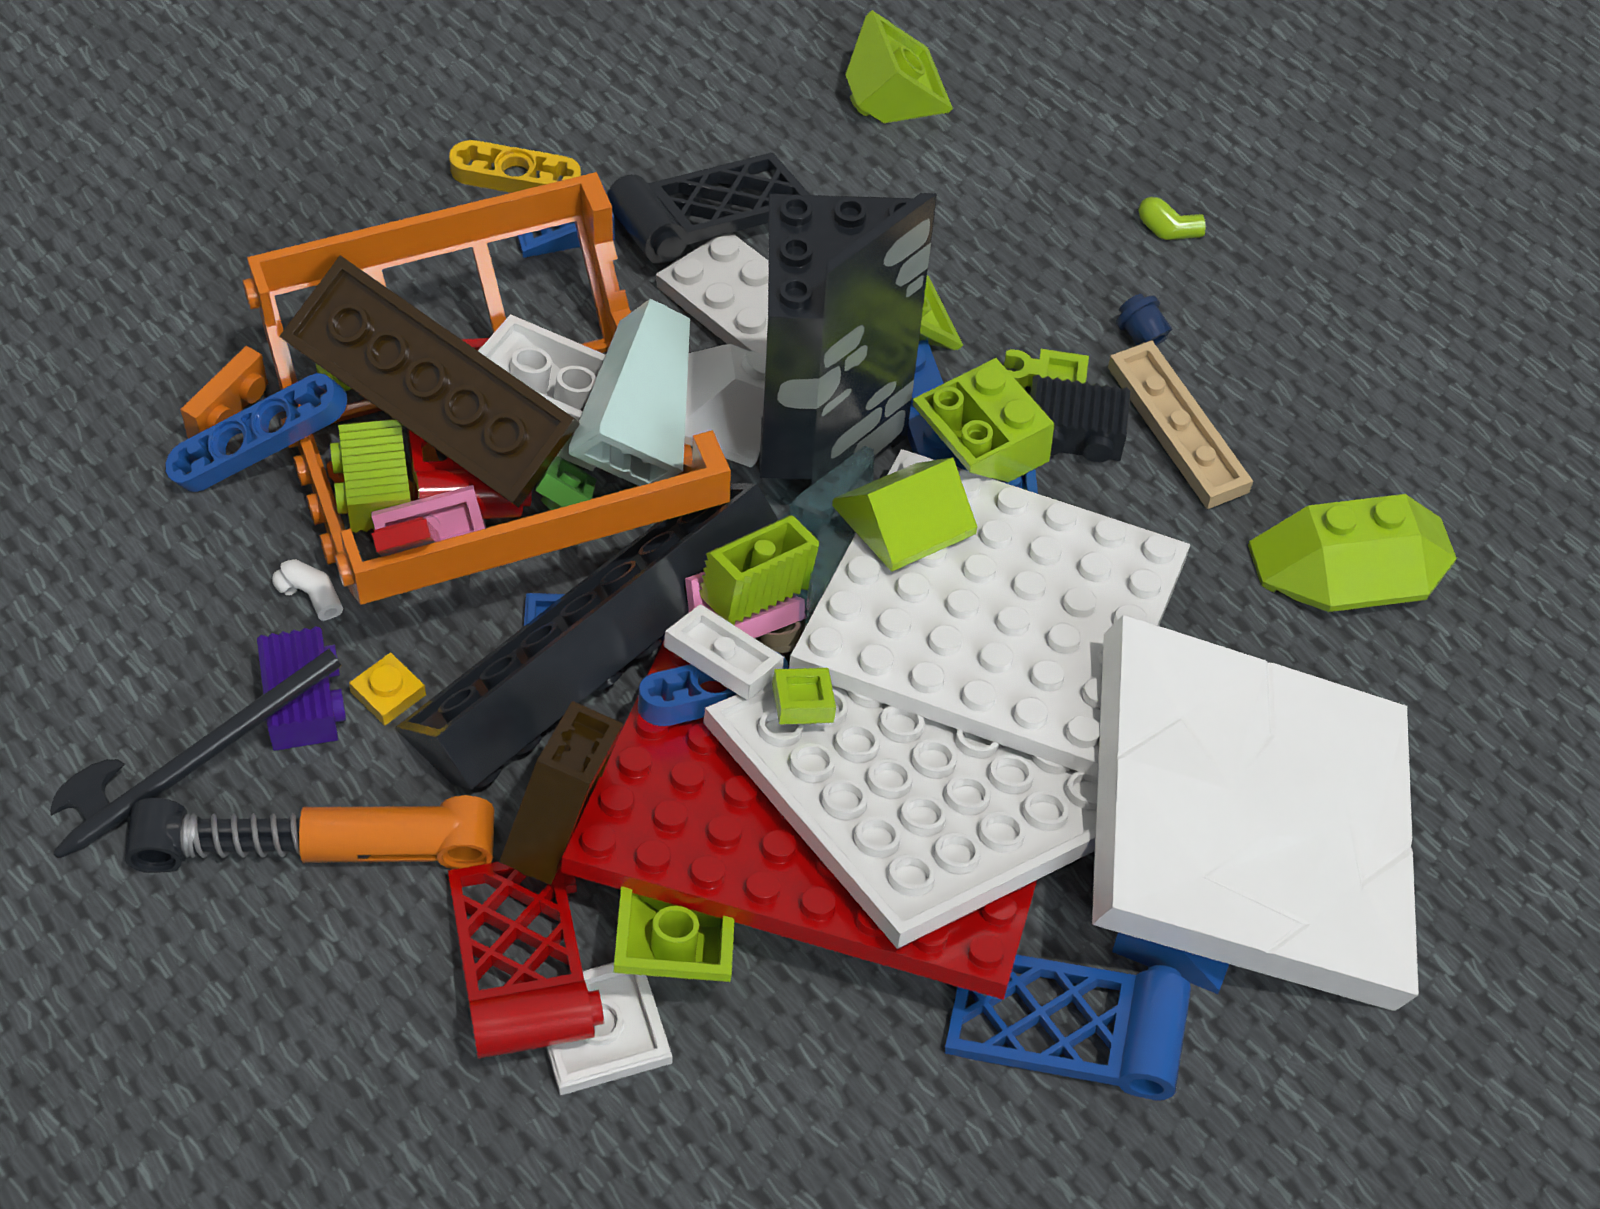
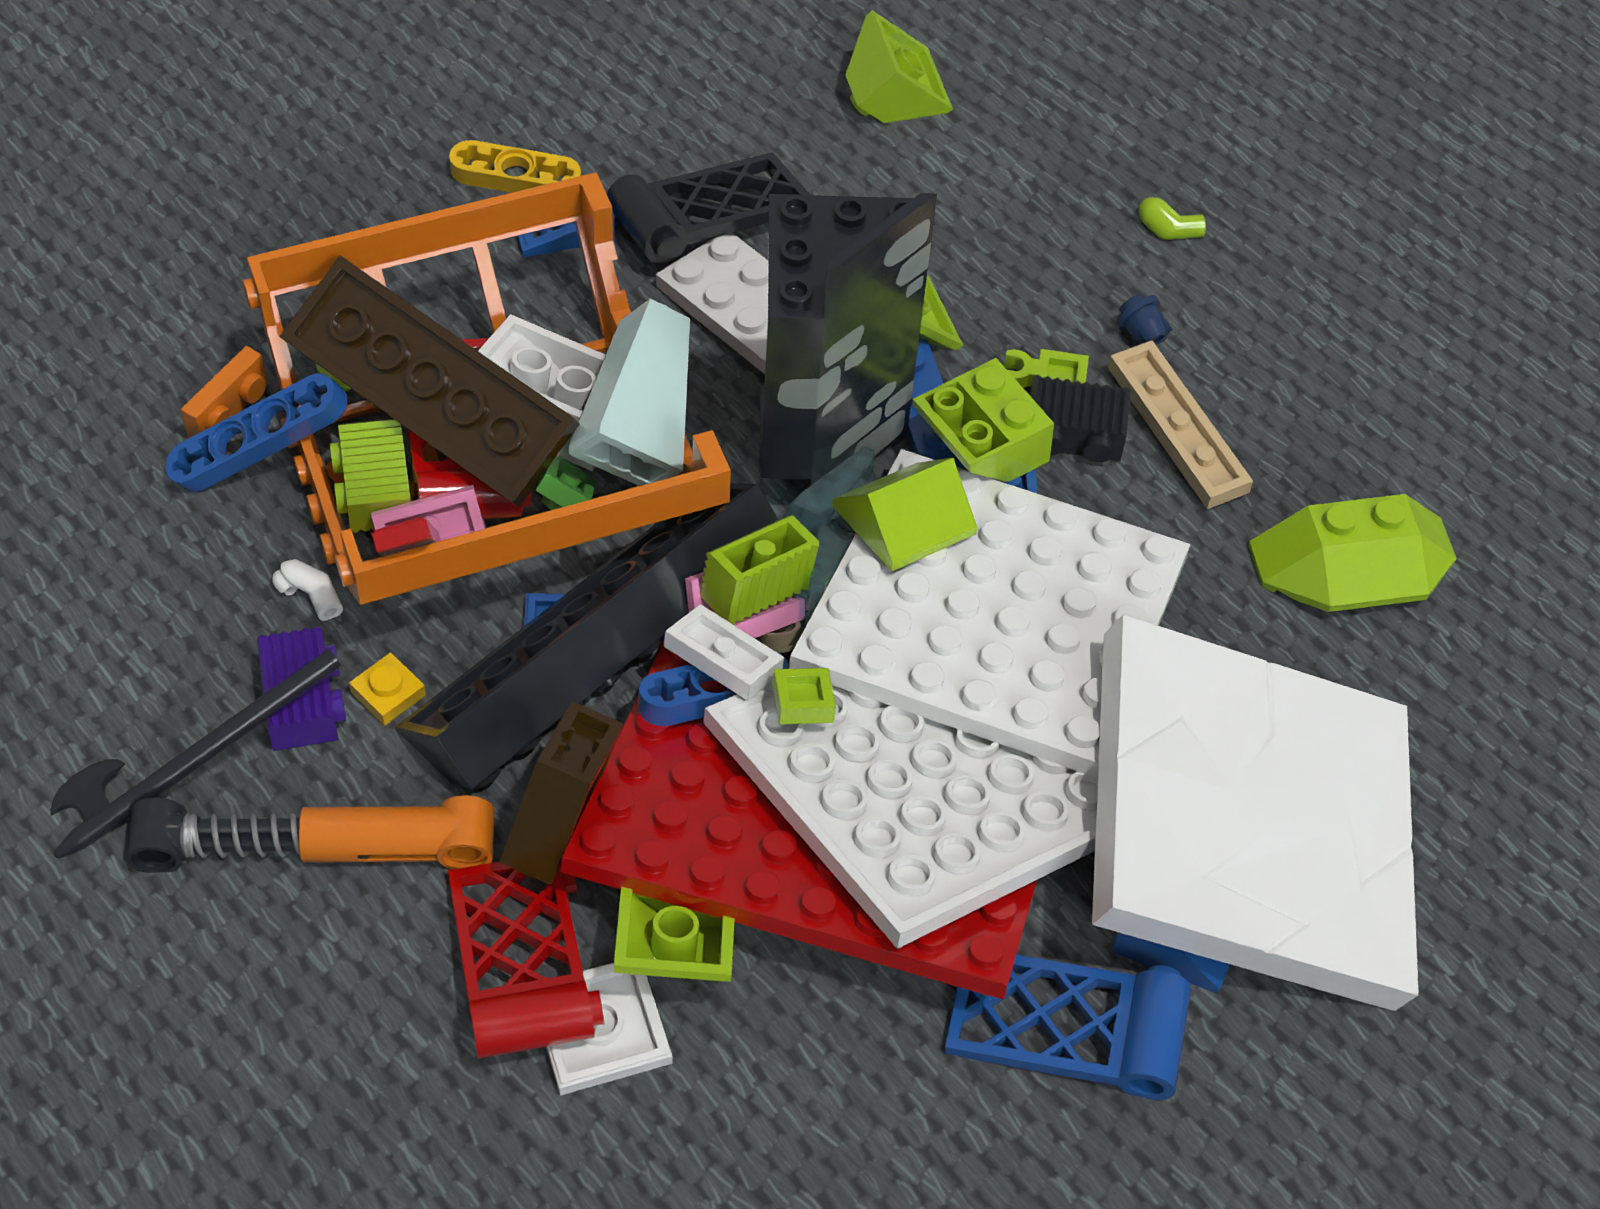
white slope [684,344,766,467] -> none

